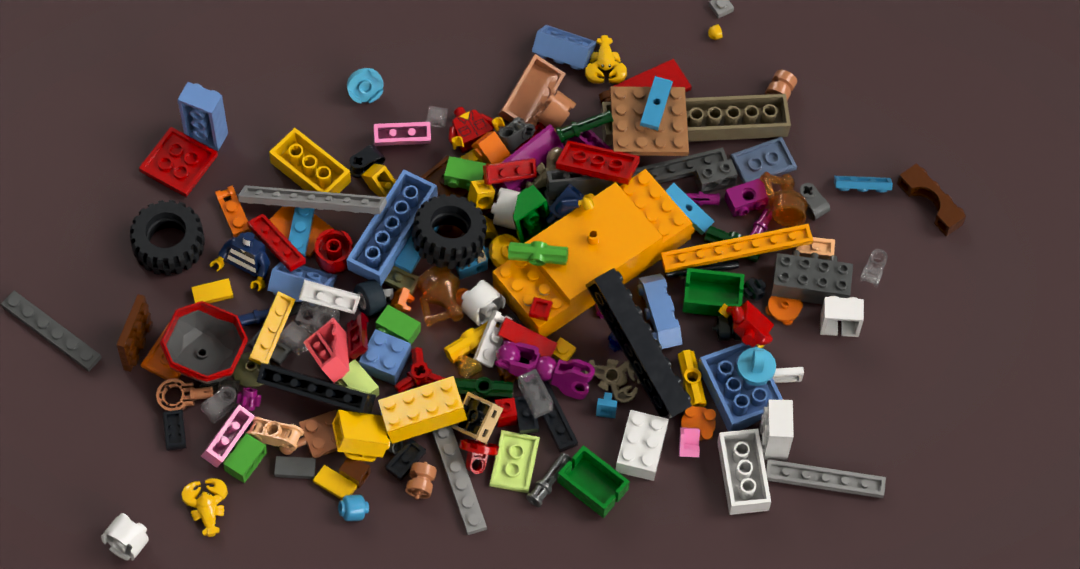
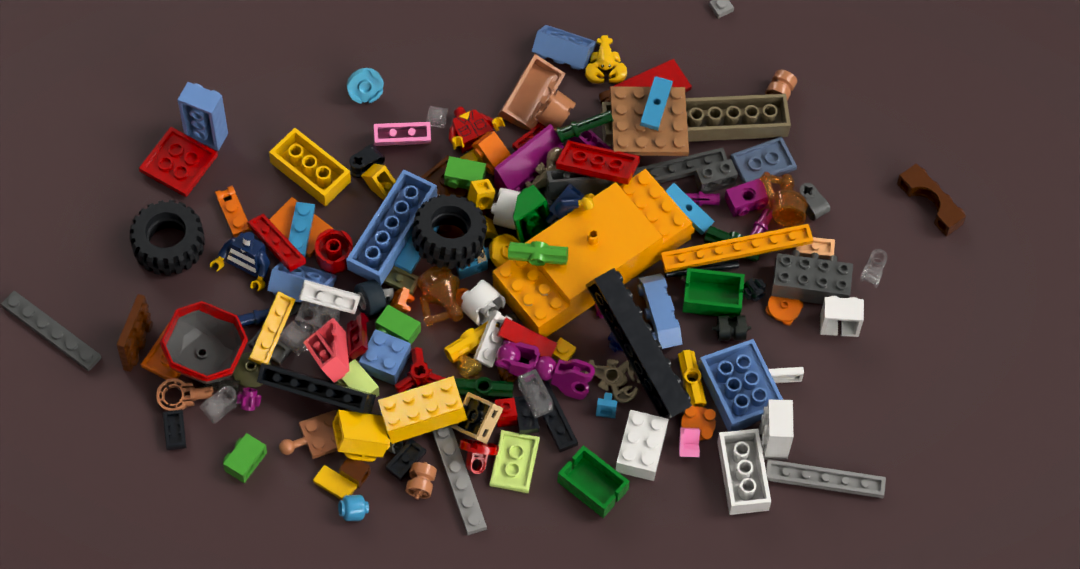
white brick [101,513,149,561] -> none
yellow animal [181,478,228,537] -> none
yellow tile [191,278,234,304] -> none
bright pink brick [201,405,255,468] -> none
light grey plate [238,185,387,214] -> none
light nougat piece [246,417,304,451] -> none
dark grey tile [274,456,316,479] -> none
red tile [483,158,537,185] -> none
dark grey piece [499,117,535,151] -> none
dark grey pin [526,453,572,507] -> none
red tile [529,297,553,321] -> none
yellow hinge [708,24,723,40] -> none
red torso [718,300,774,348] -> none
medium azure tile [736,347,776,386] -> none
dark azure plate [834,176,893,193] -> none

